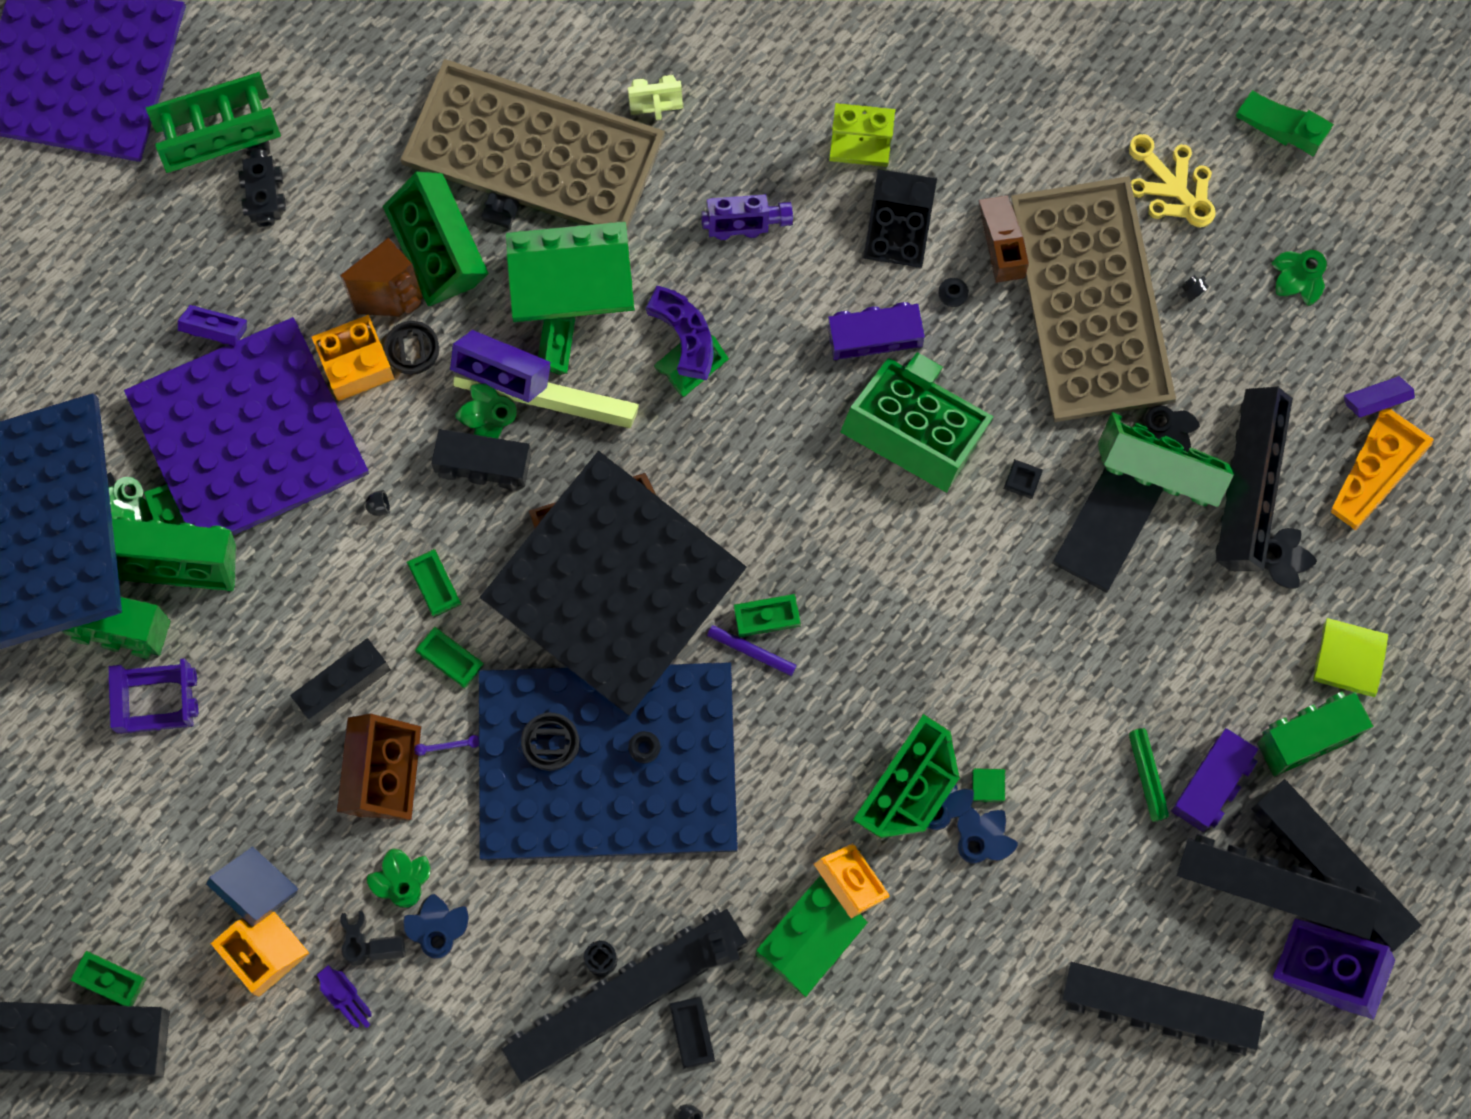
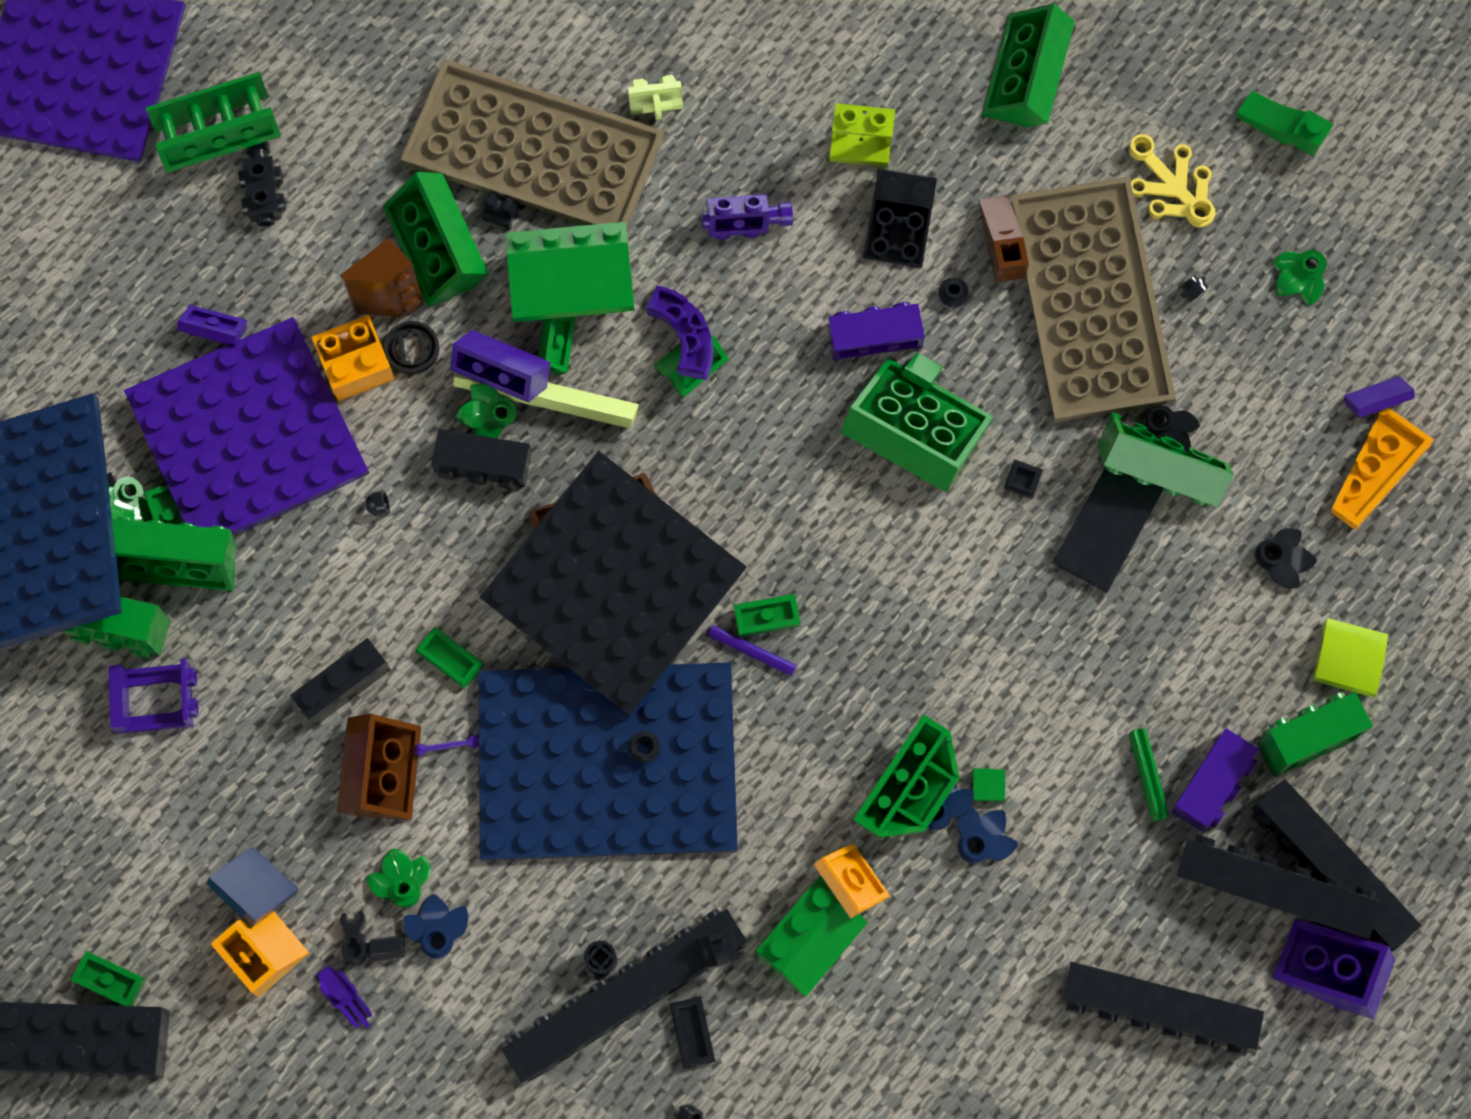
green tile [407,549,462,618] -> none
black piece [521,713,579,771] -> none
black brick [1215,386,1293,572] -> none
none -> green slope [981,3,1075,127]

